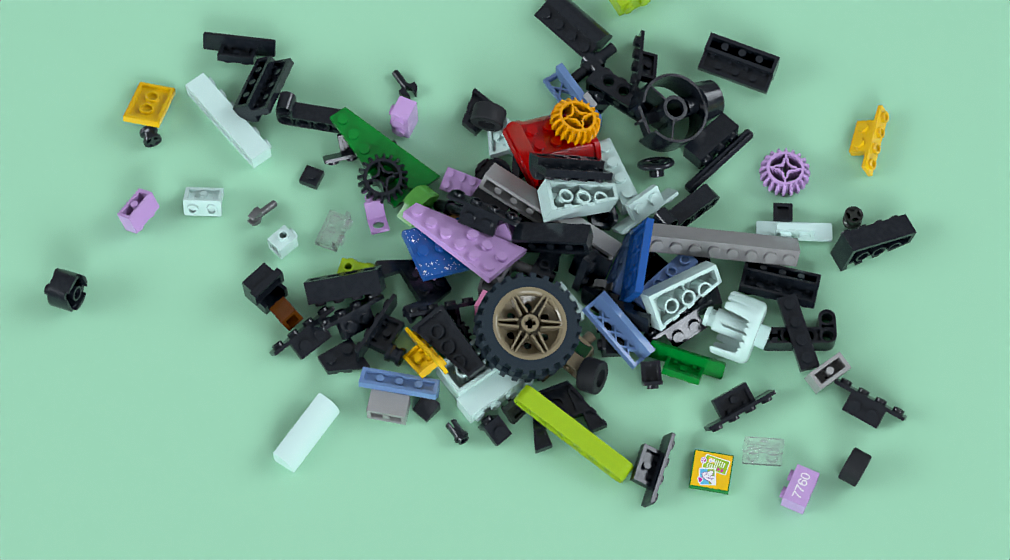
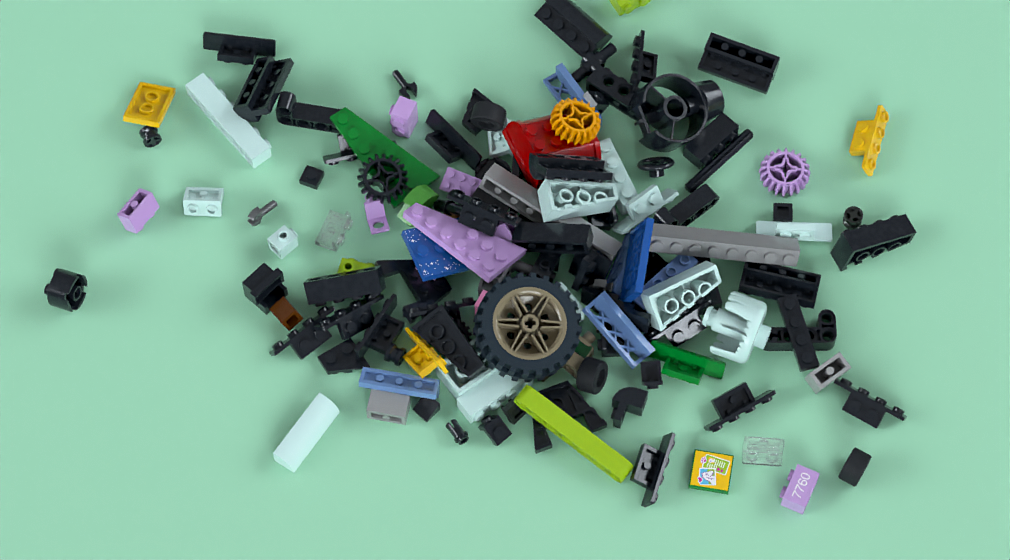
none -> black bracket [425,109,482,171]
none -> black brick [611,387,648,428]

